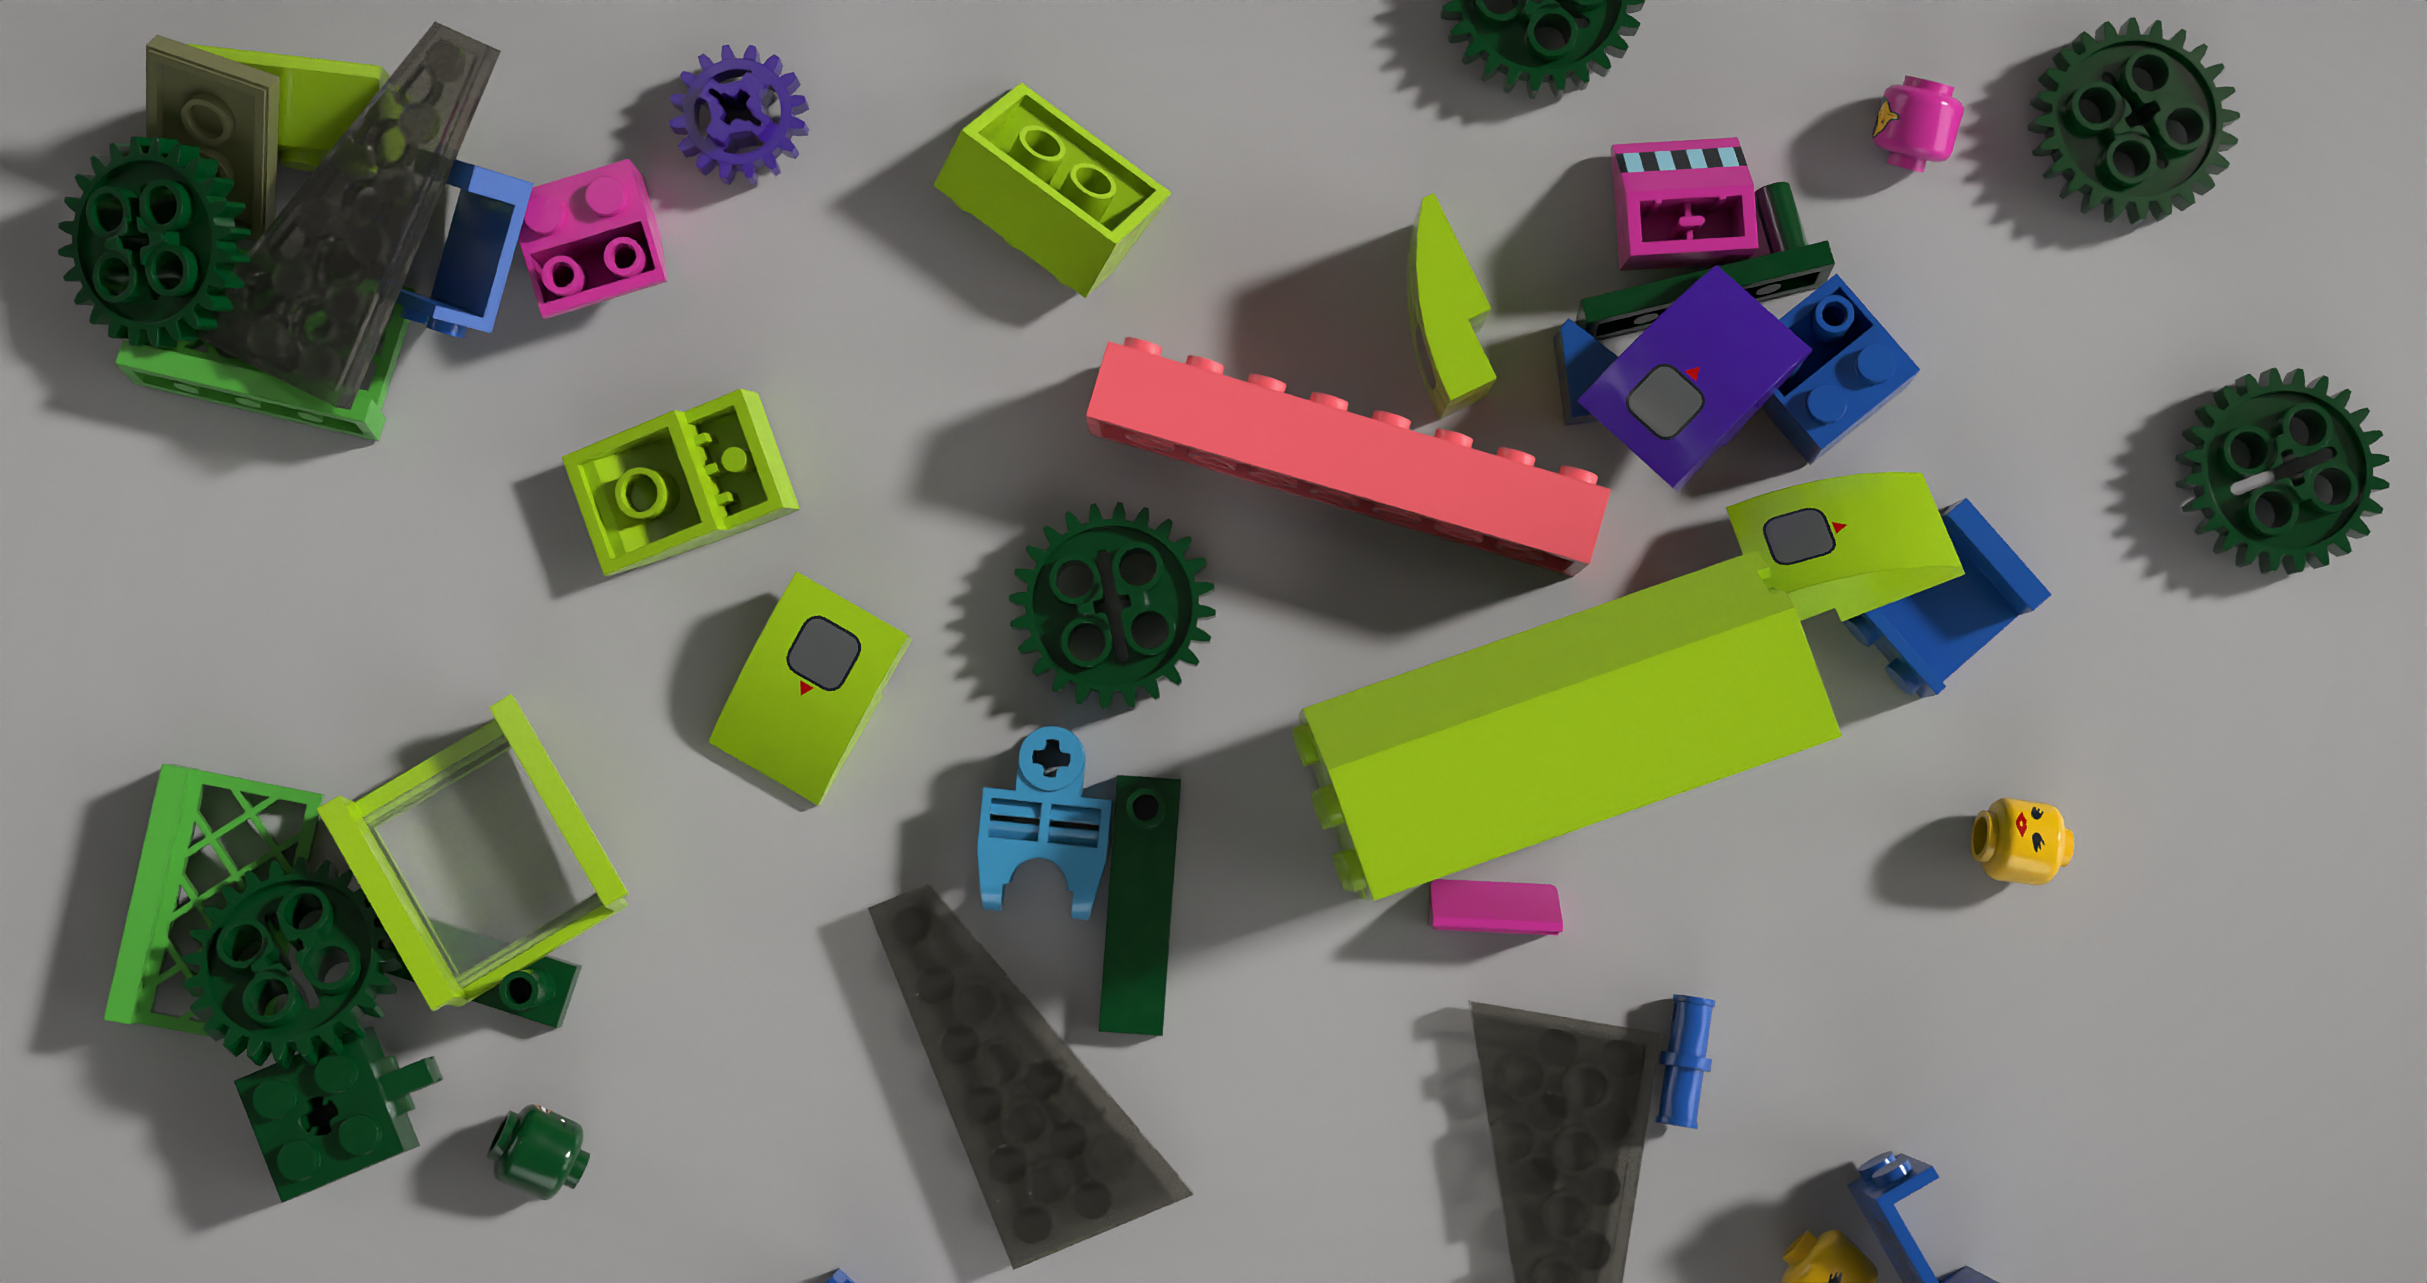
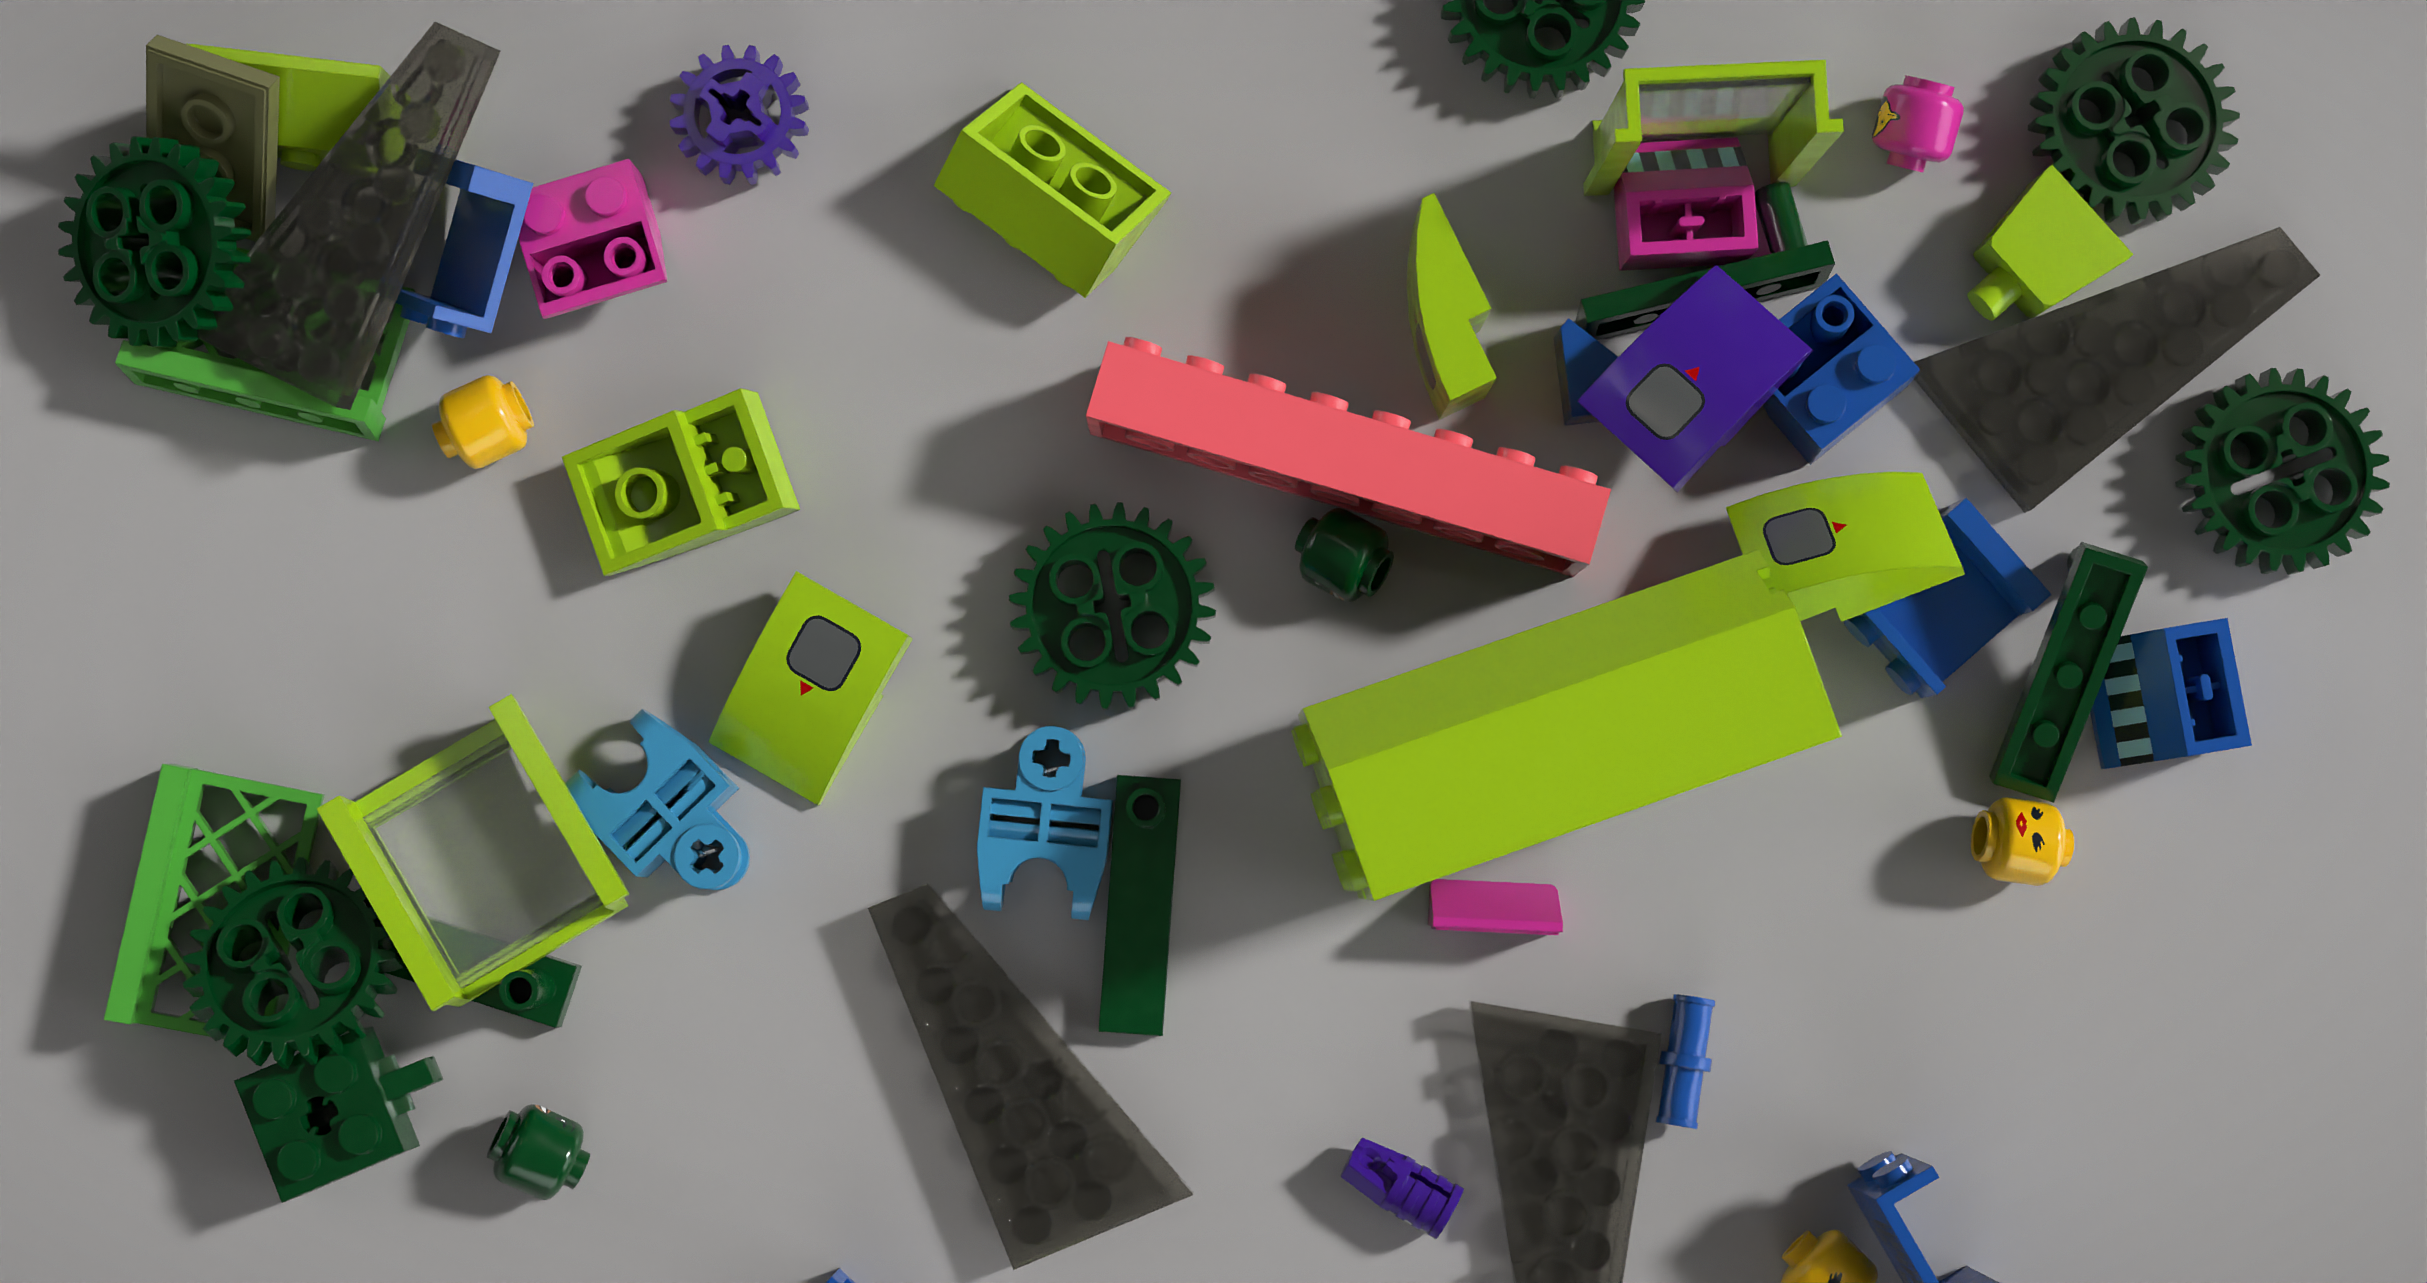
none -> yellow head [432,375,534,469]
none -> dark azure piece [566,709,750,890]
none -> dark green head [1295,508,1394,602]
none -> dark purple hinge [1341,1138,1464,1239]
none -> piece [1583,60,1844,196]
none -> clear smoke wing [1914,227,2320,513]
none -> lime torso [1967,165,2133,321]
none -> dark green piece [1989,542,2148,803]
none -> blue slope [2090,618,2252,769]

